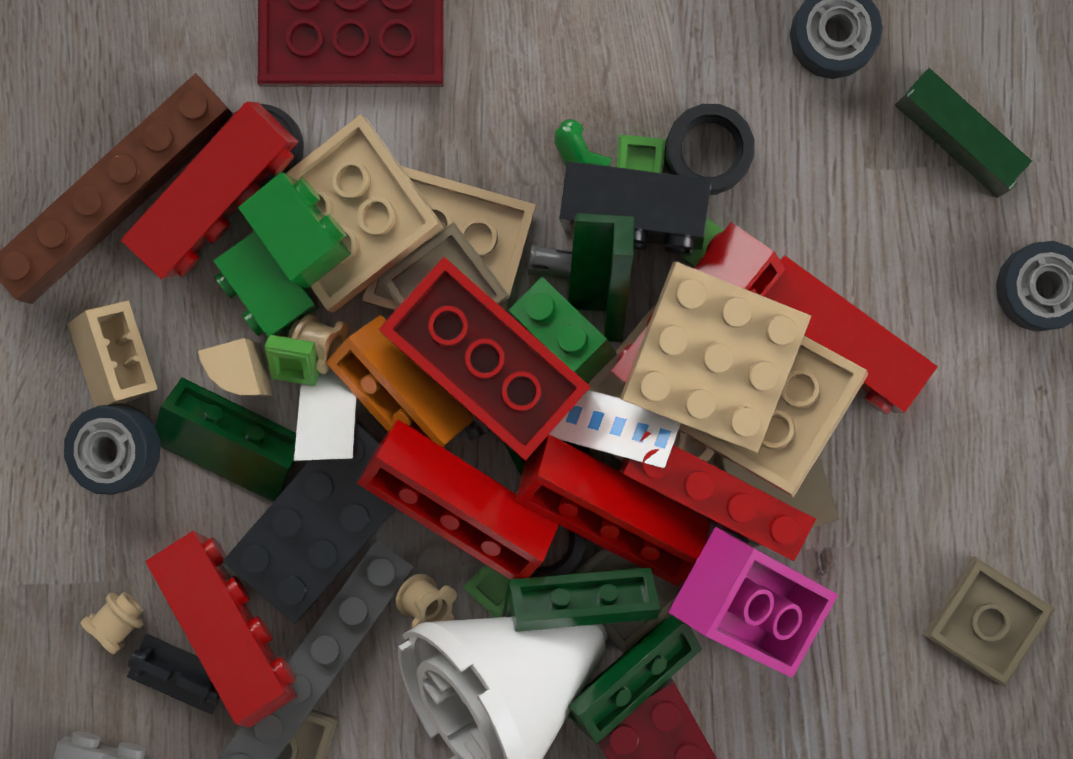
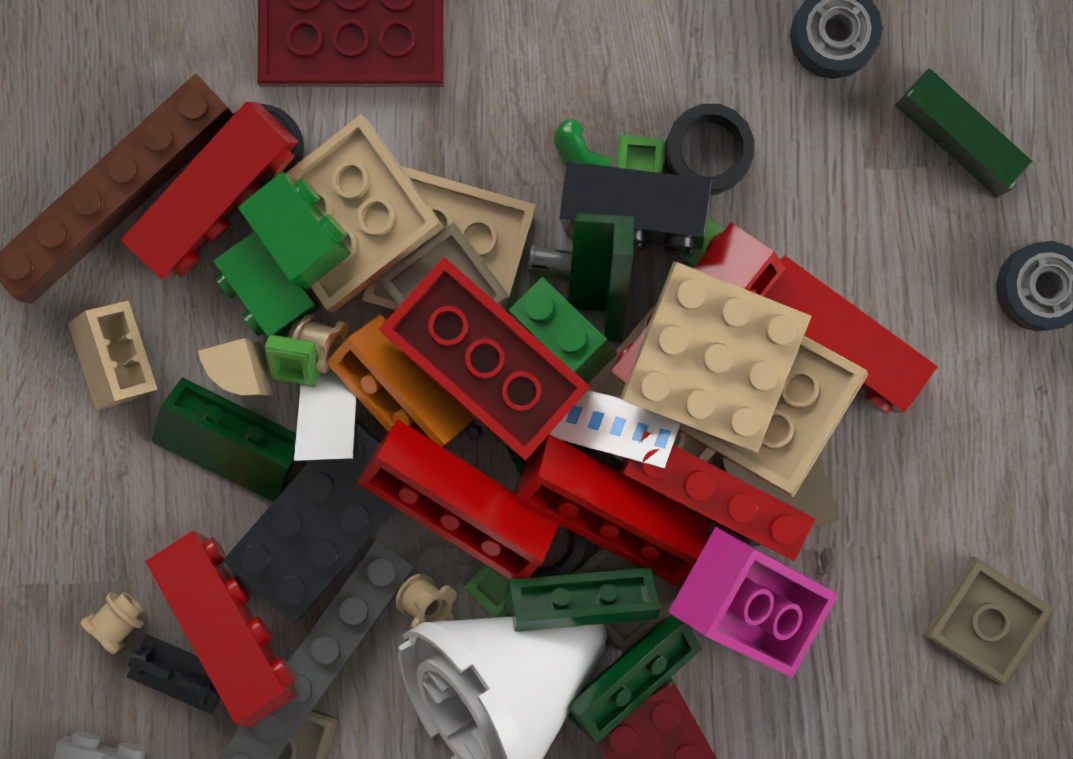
wheel [64,404,161,495] -> none

